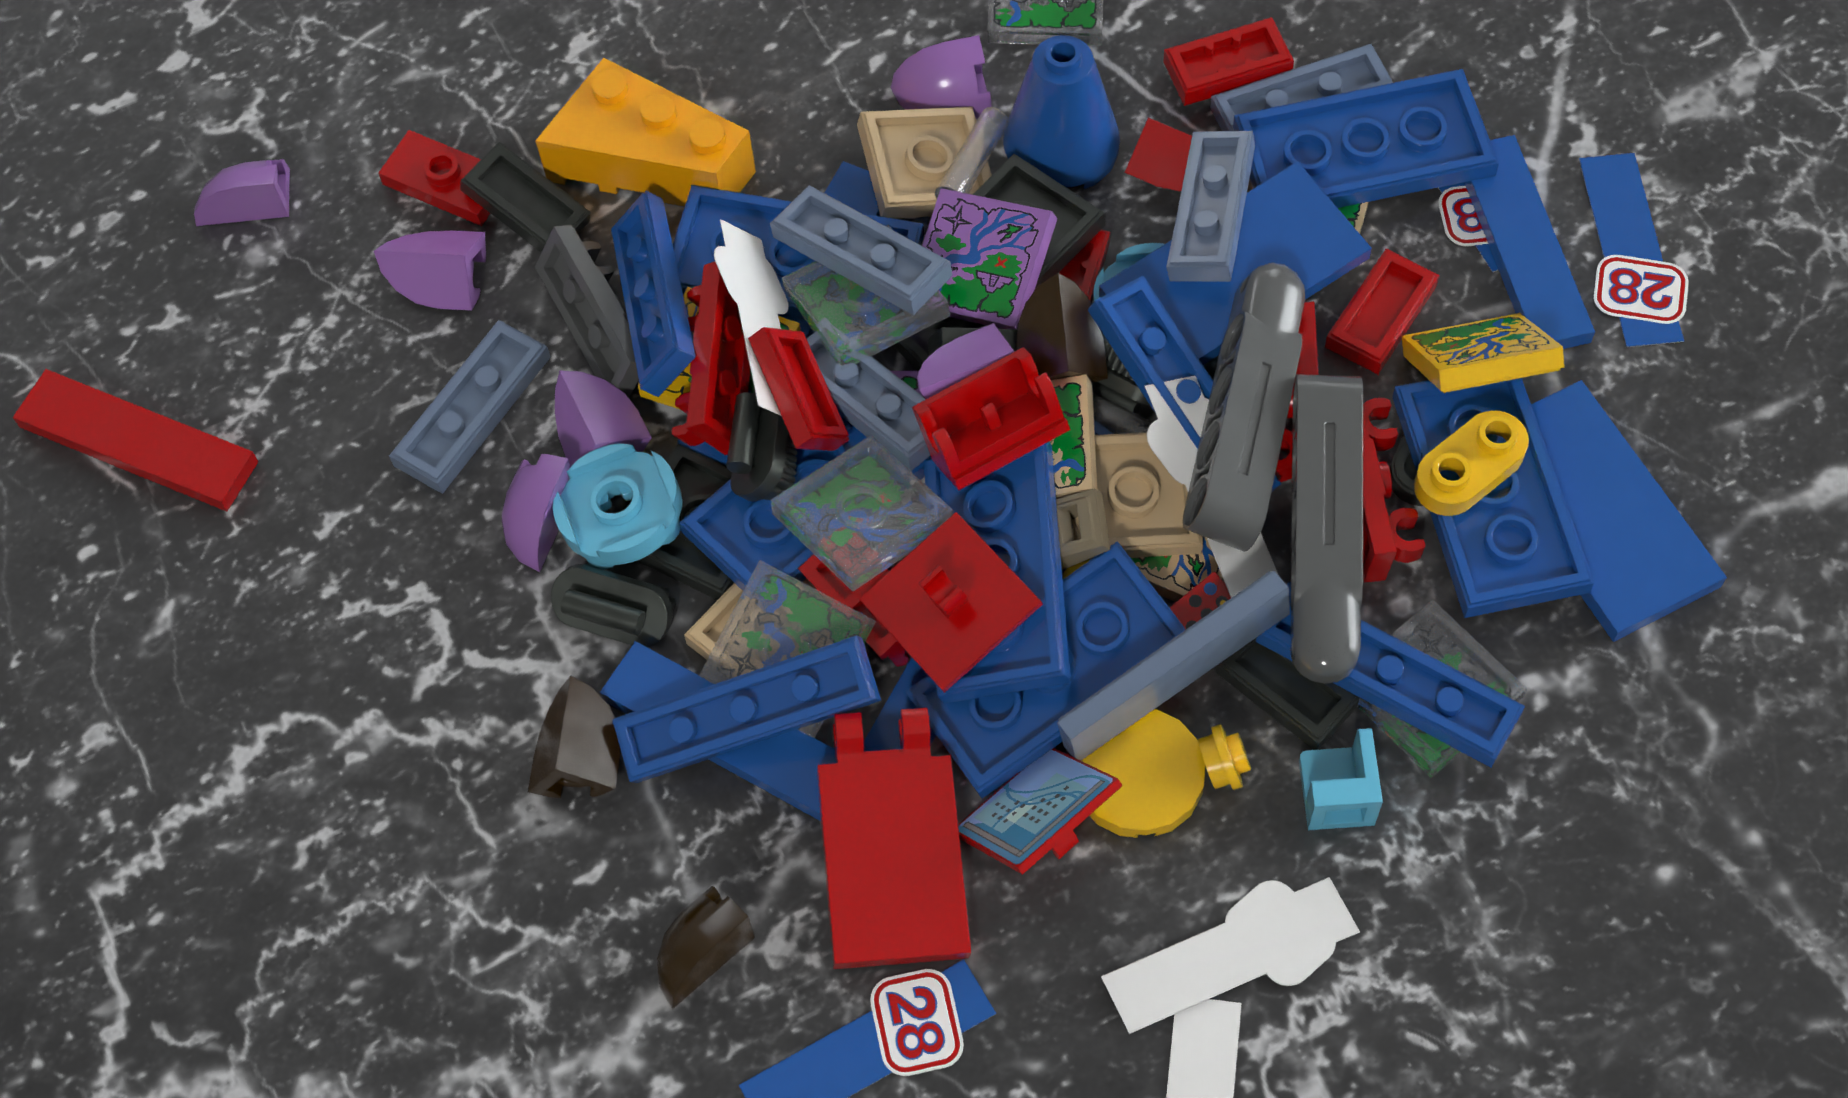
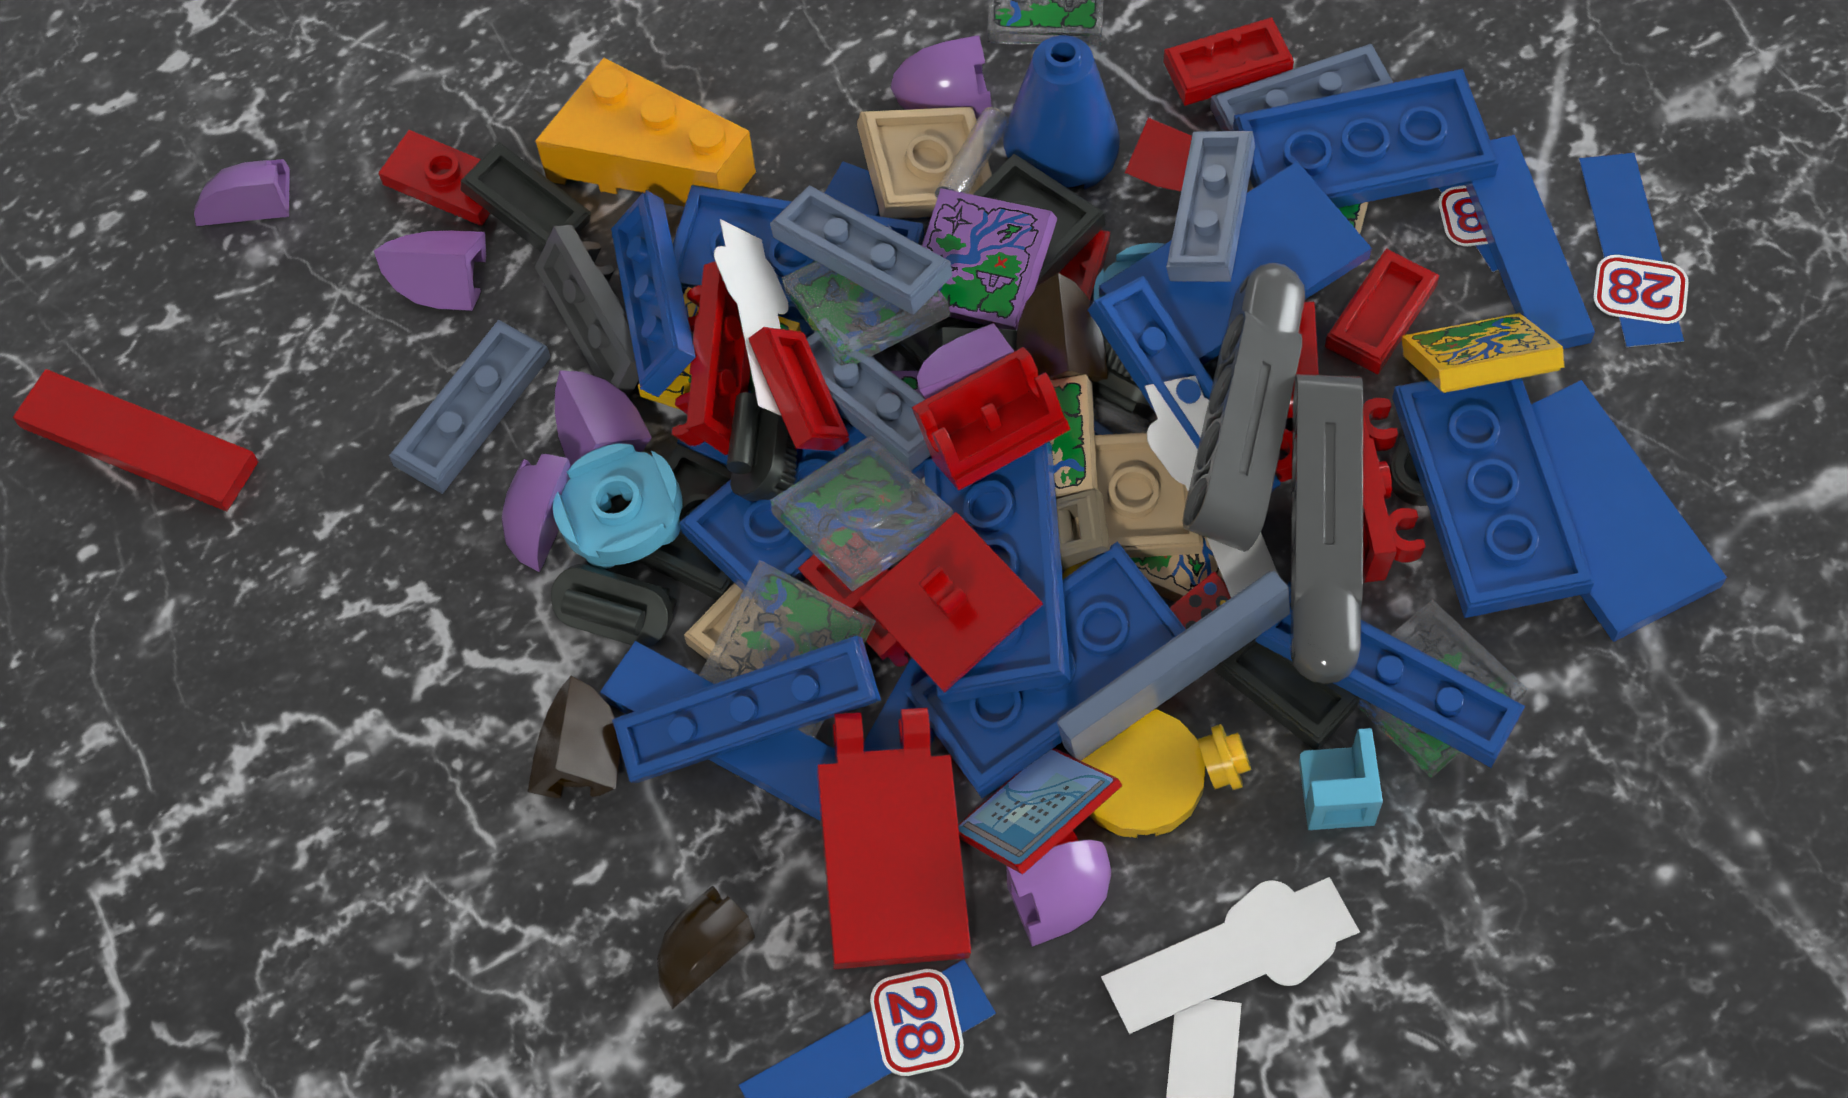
yellow plate [1414,410,1529,516] -> none
none -> medium lavender brick [1006,840,1111,947]

